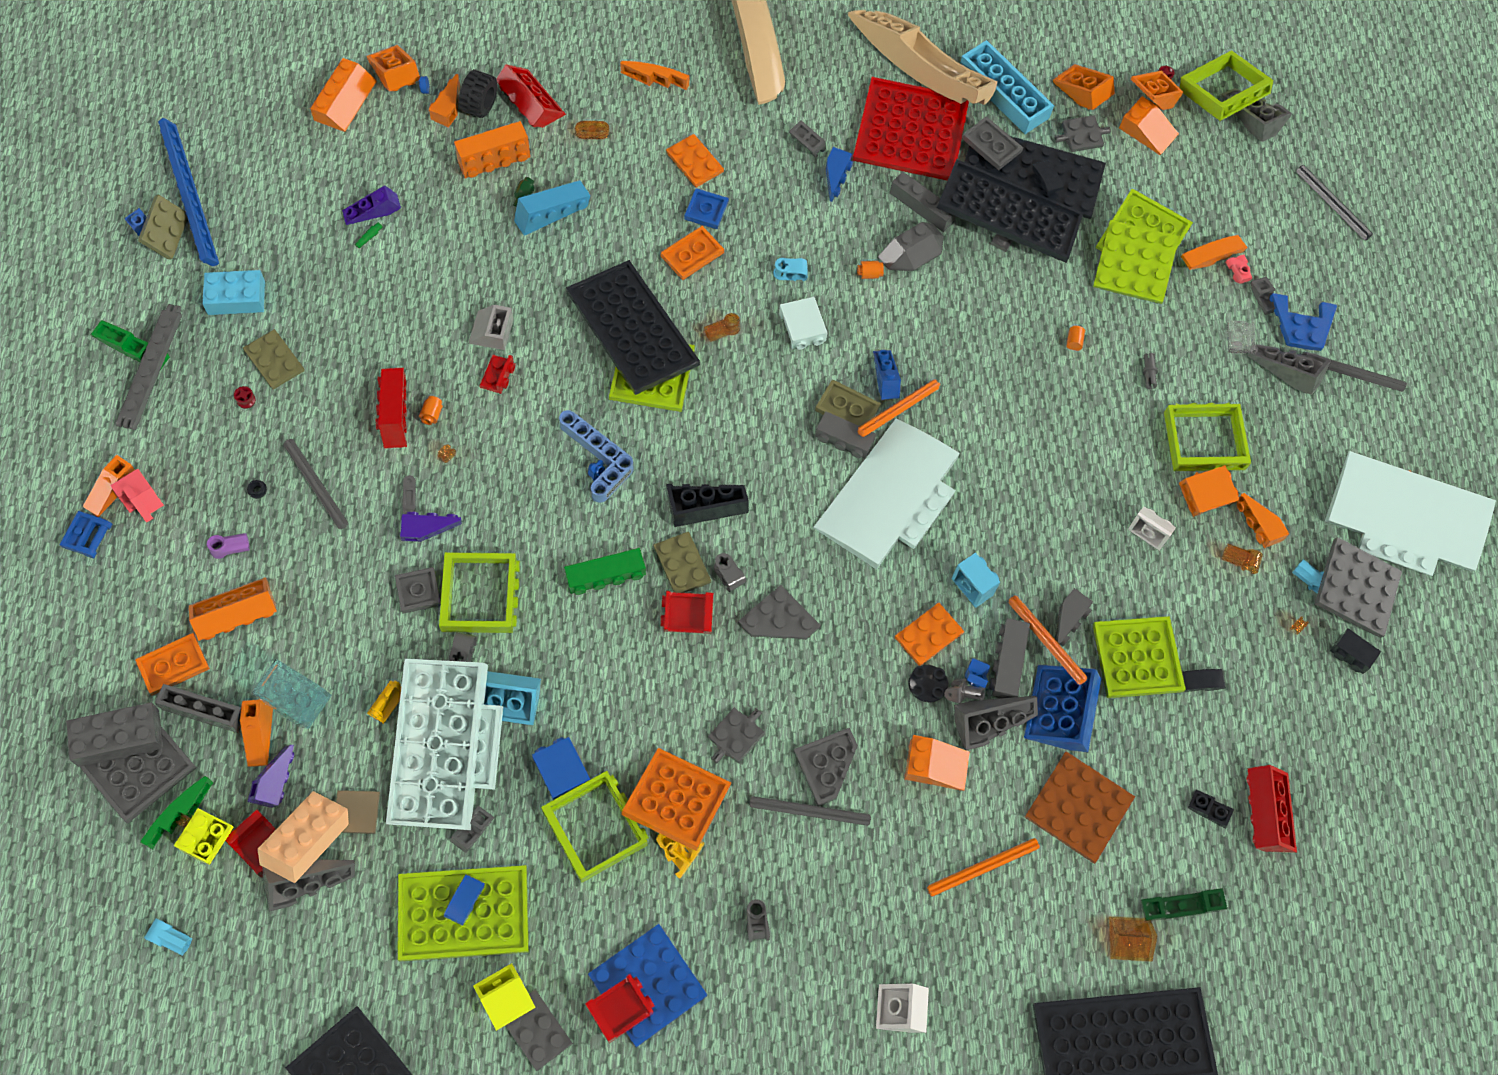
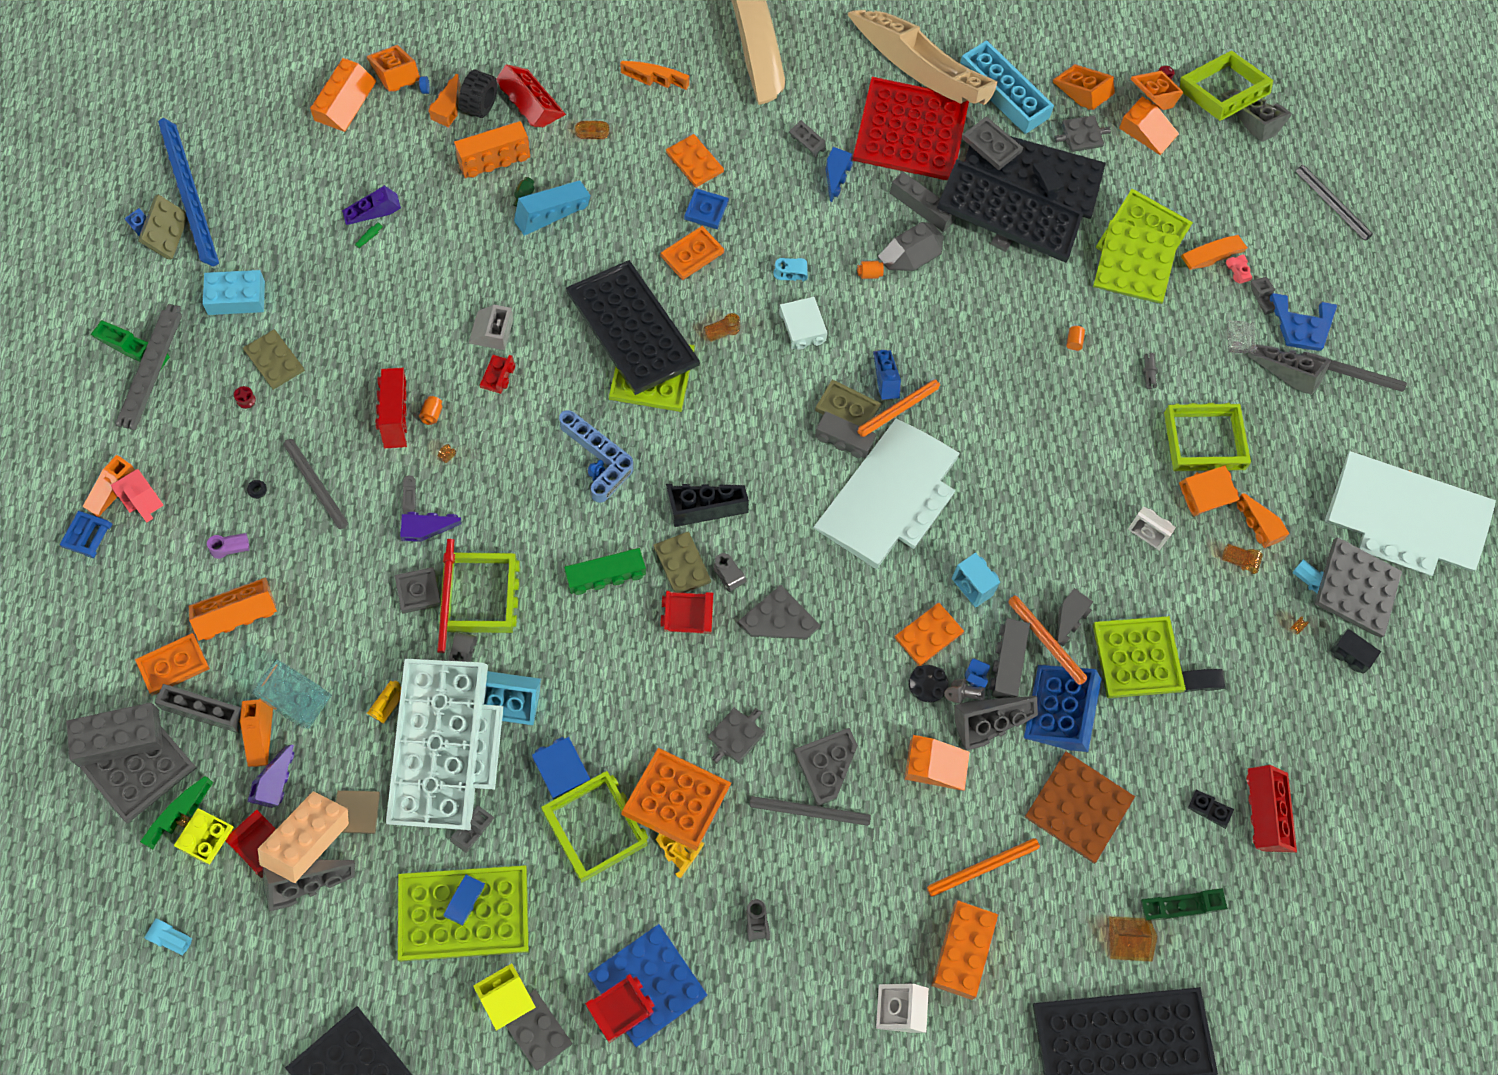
none -> red bar [437,539,455,653]
none -> orange brick [931,901,998,1000]

